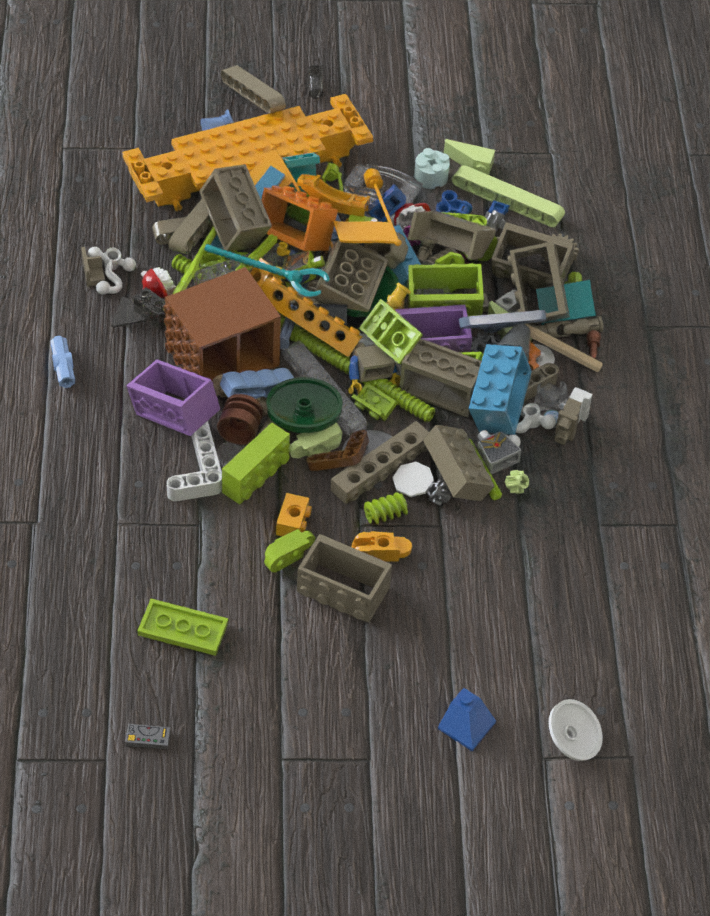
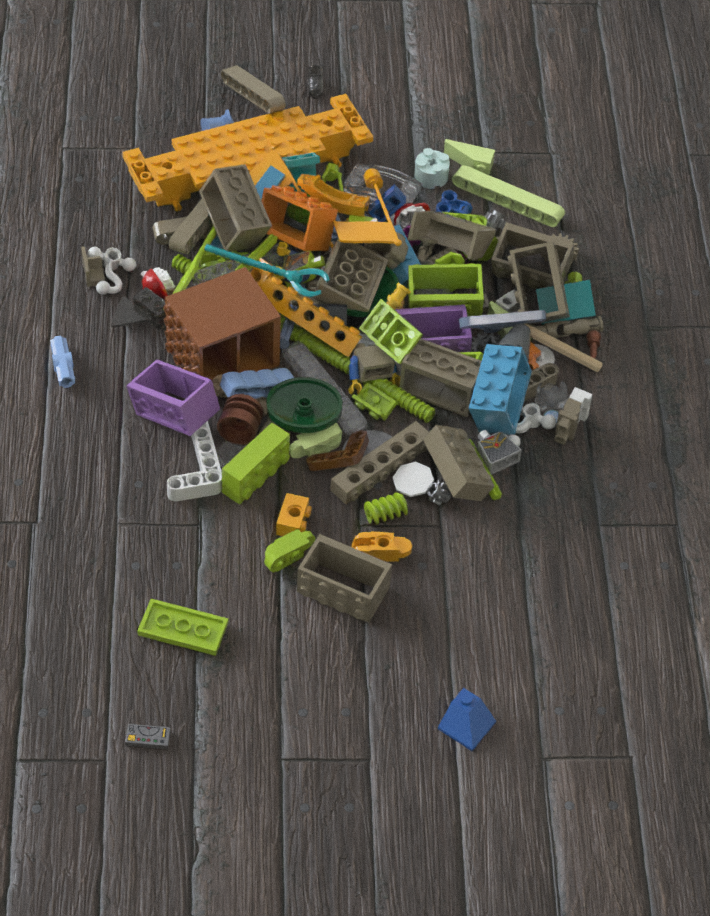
blue tile [488,200,510,215] -> none
yellowish green gear [505,470,529,494] -> none
white dish [549,699,602,761] -> none

